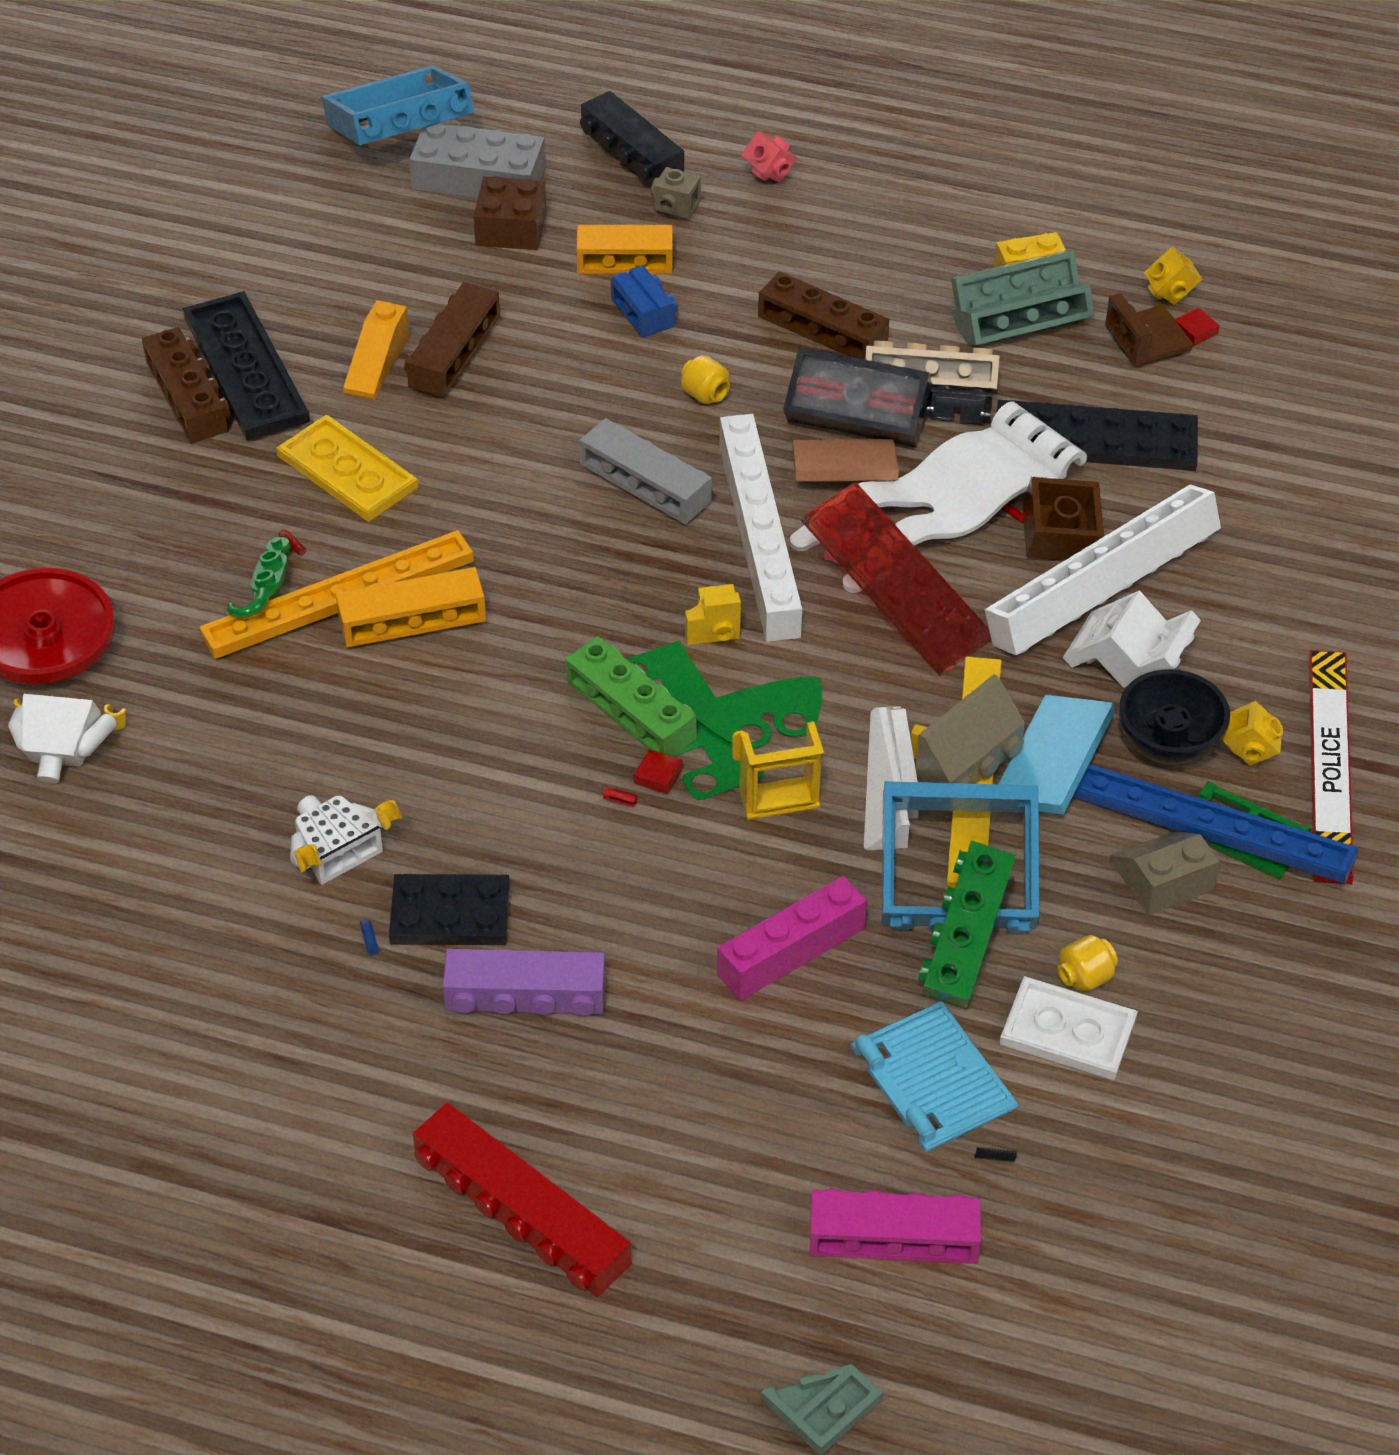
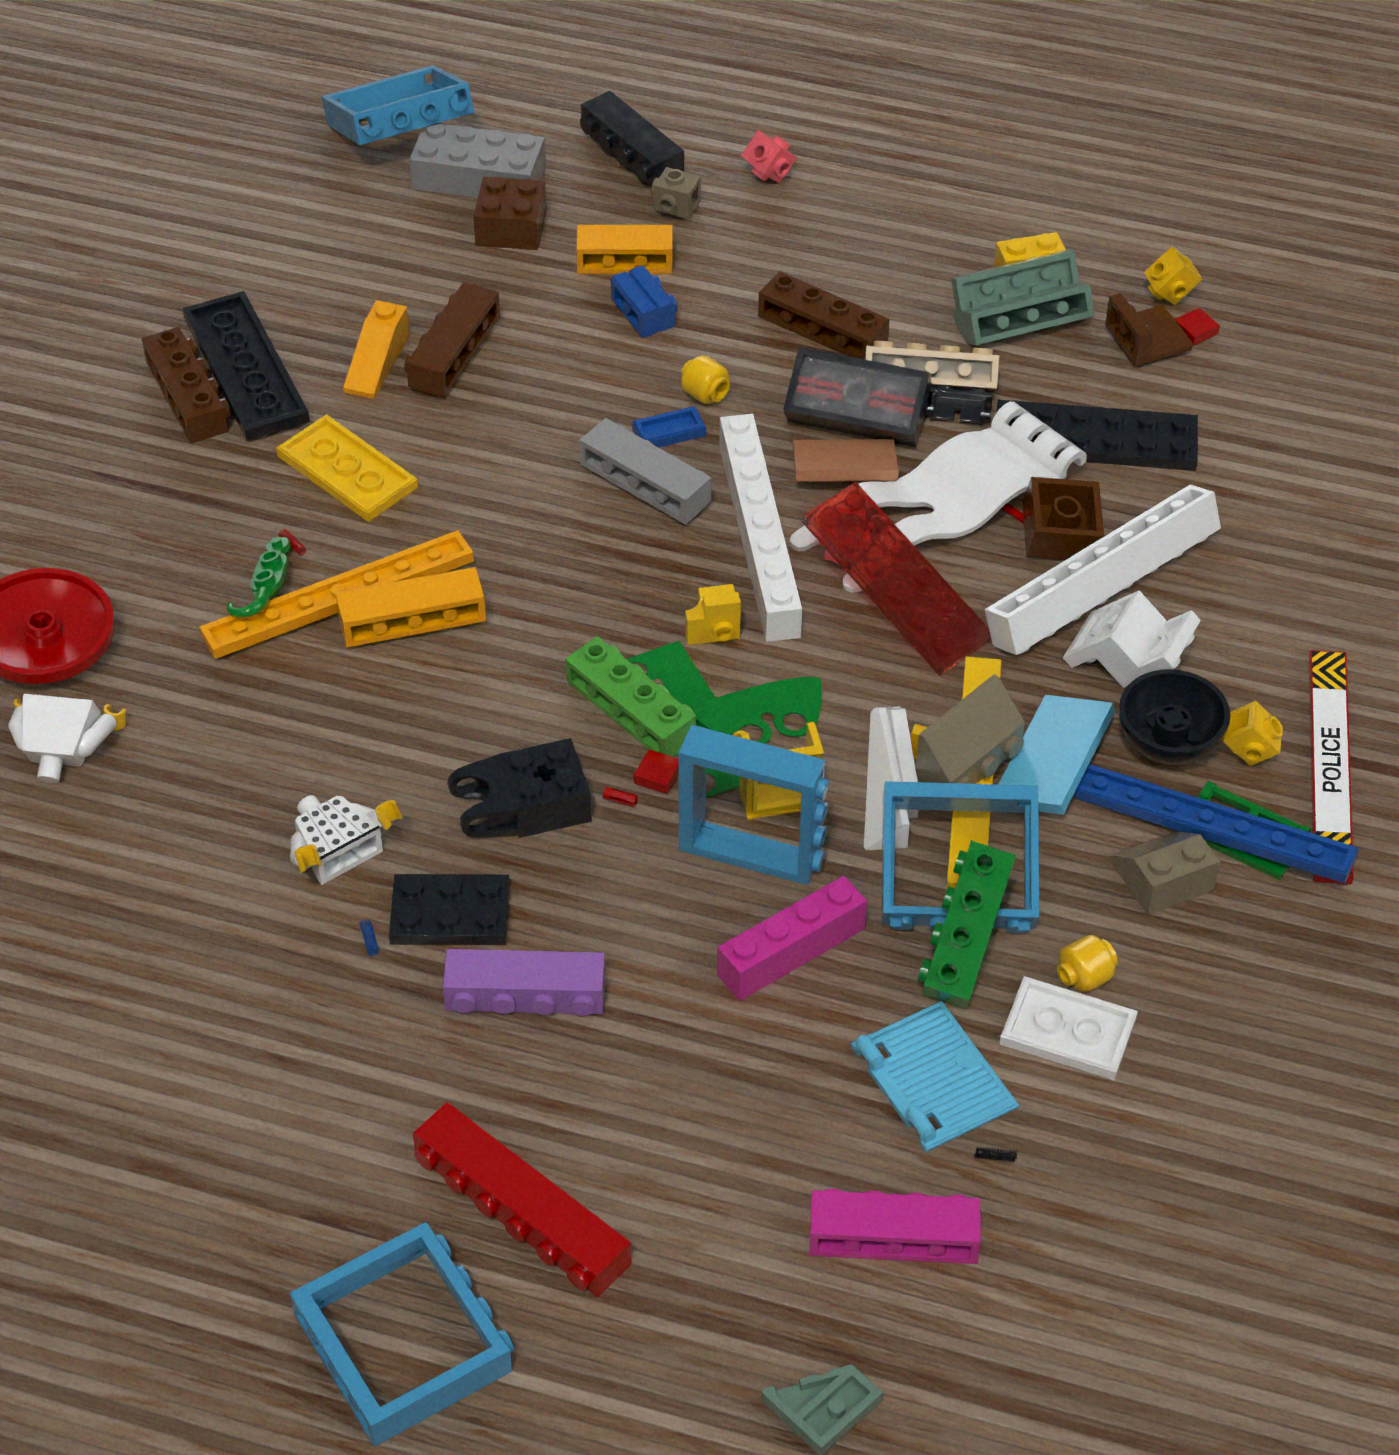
none -> dark azure window [290,1222,514,1447]
none -> black brick [447,738,592,838]
none -> blue tile [632,406,706,448]
none -> dark azure window [679,725,830,885]

